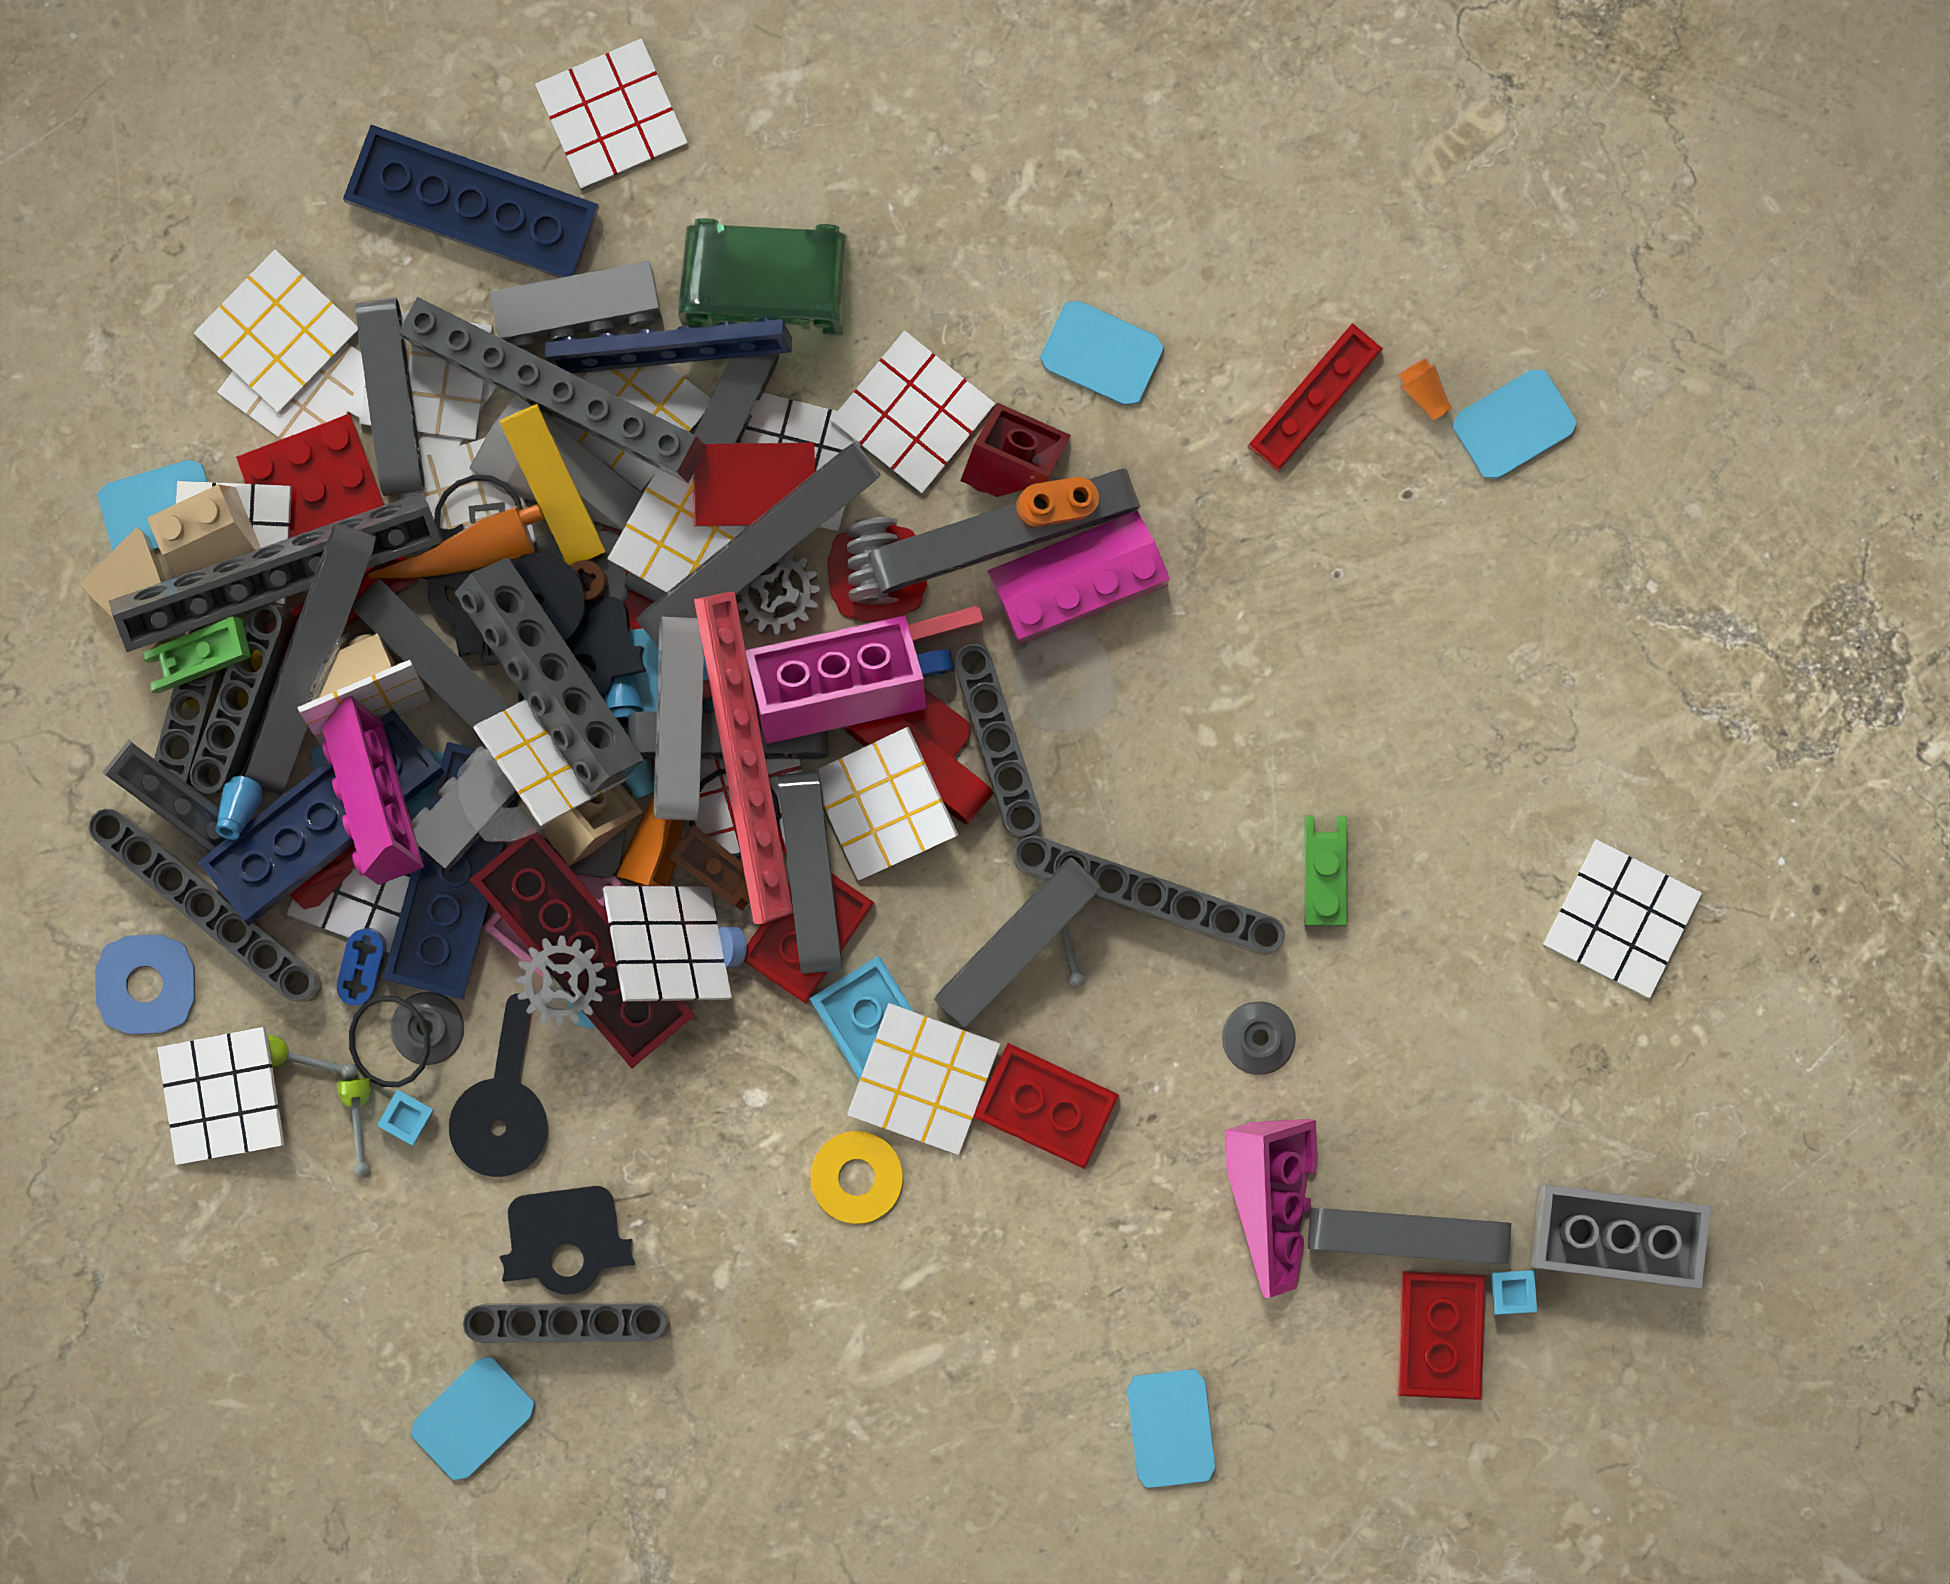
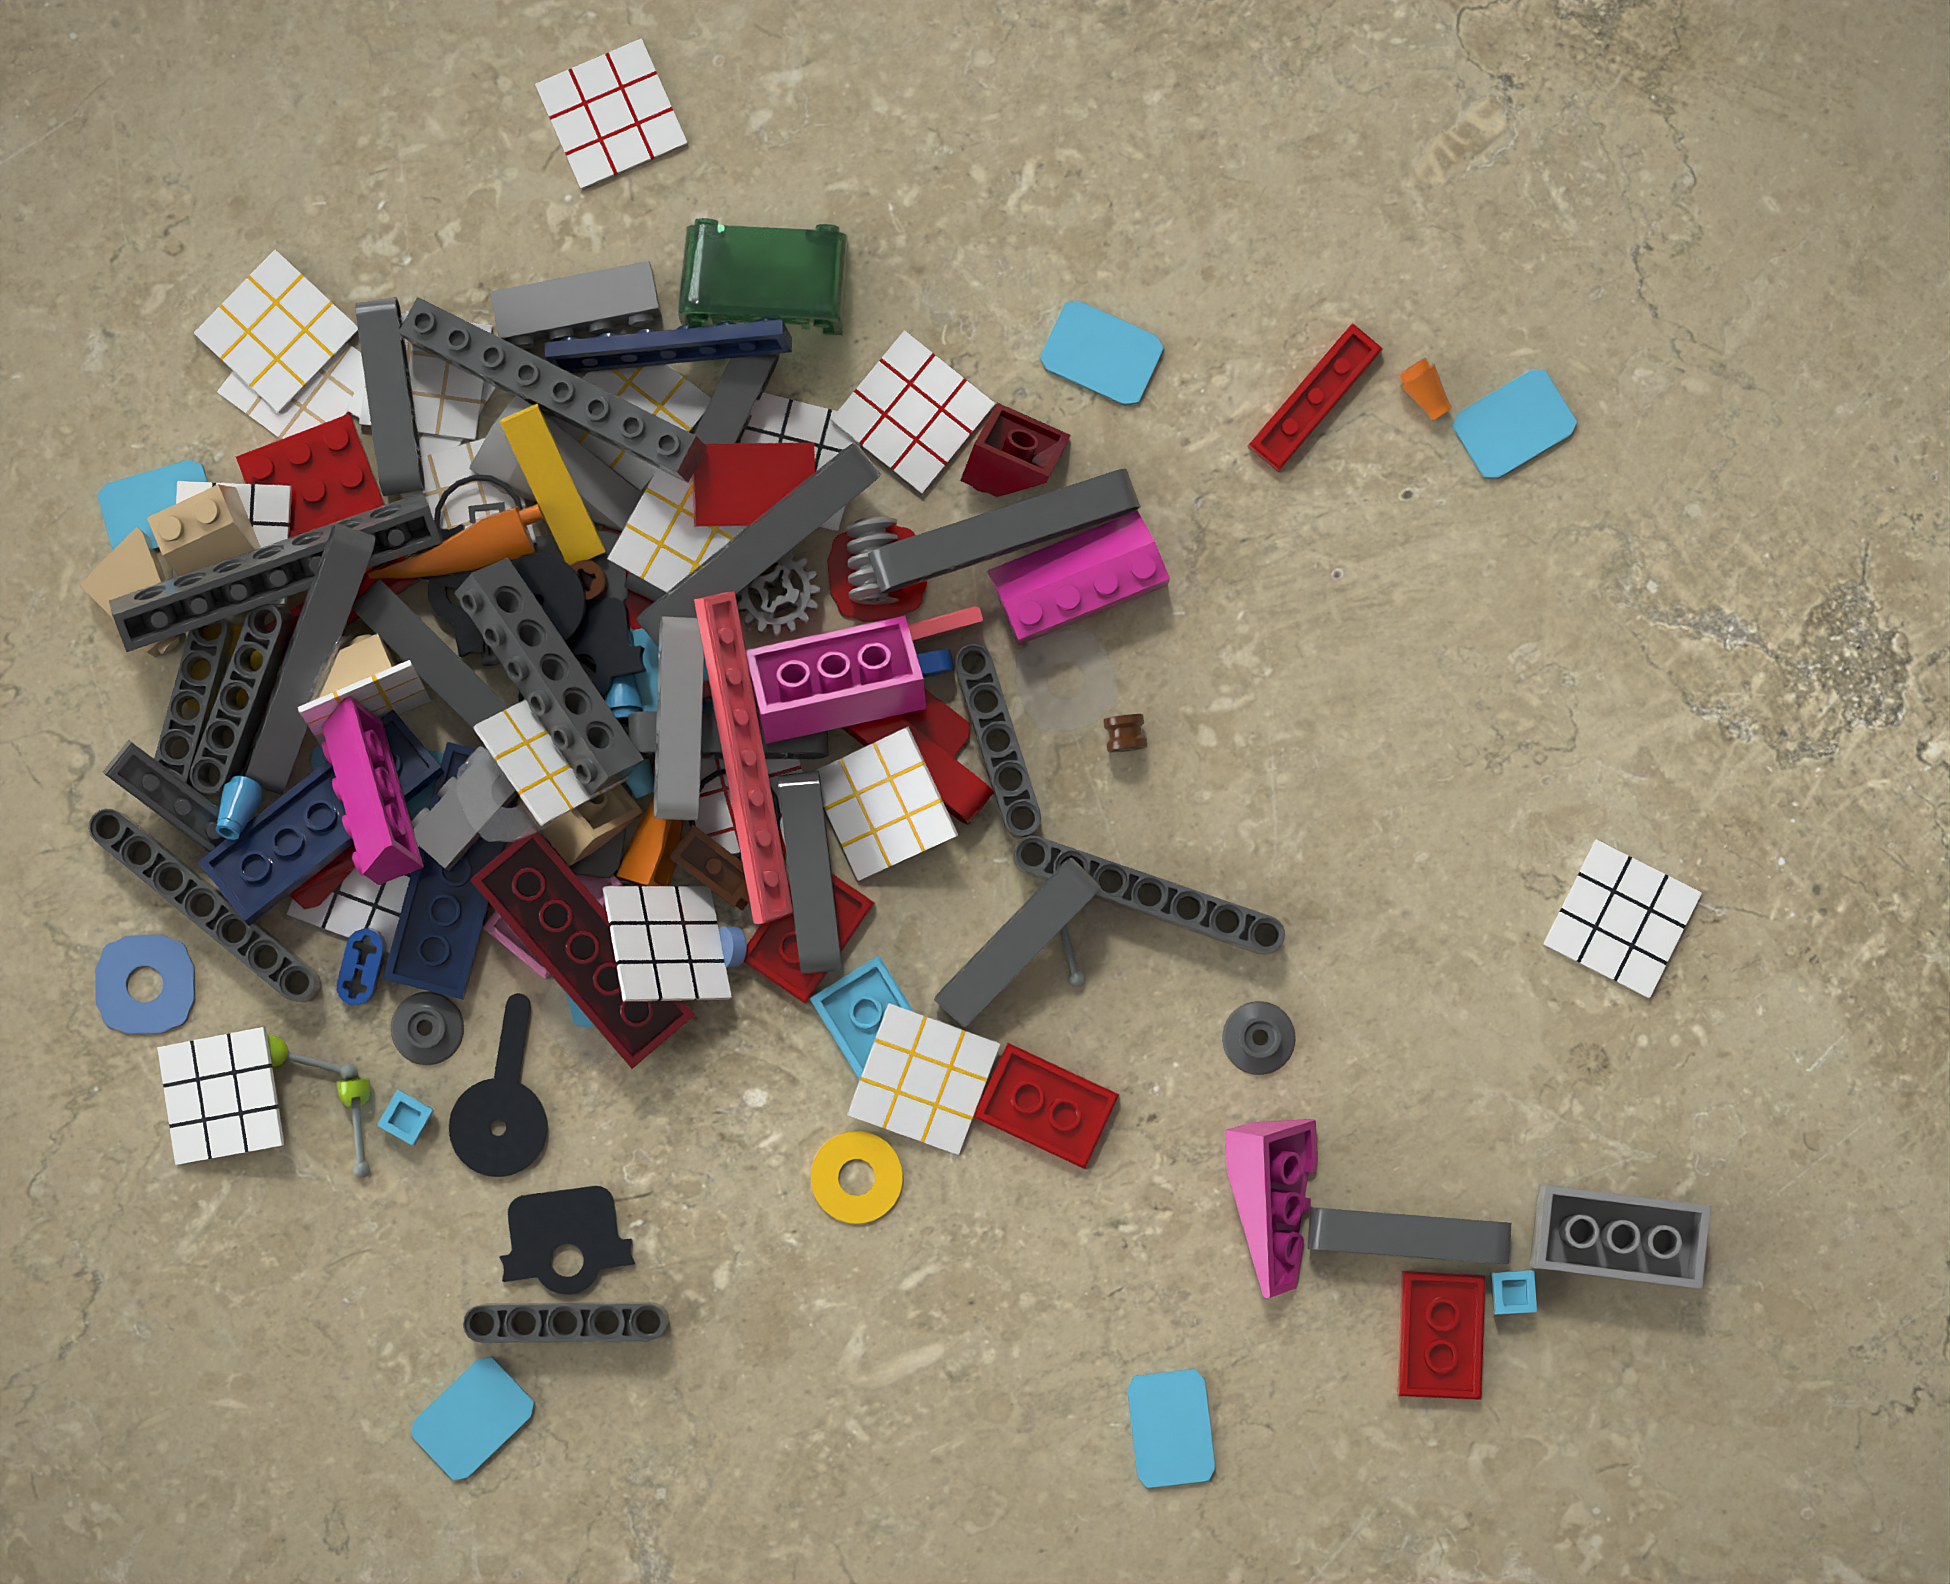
bright green hinge [143,616,251,693] -> none
dark blue plate [343,124,600,278] -> none
black piece [349,995,430,1088] -> none
light grey gear [515,936,606,1027] -> none
orange plate [1017,477,1099,527] -> none
bright green hinge [1304,815,1347,926] -> none
none -> reddish brown wheel [1103,714,1147,753]

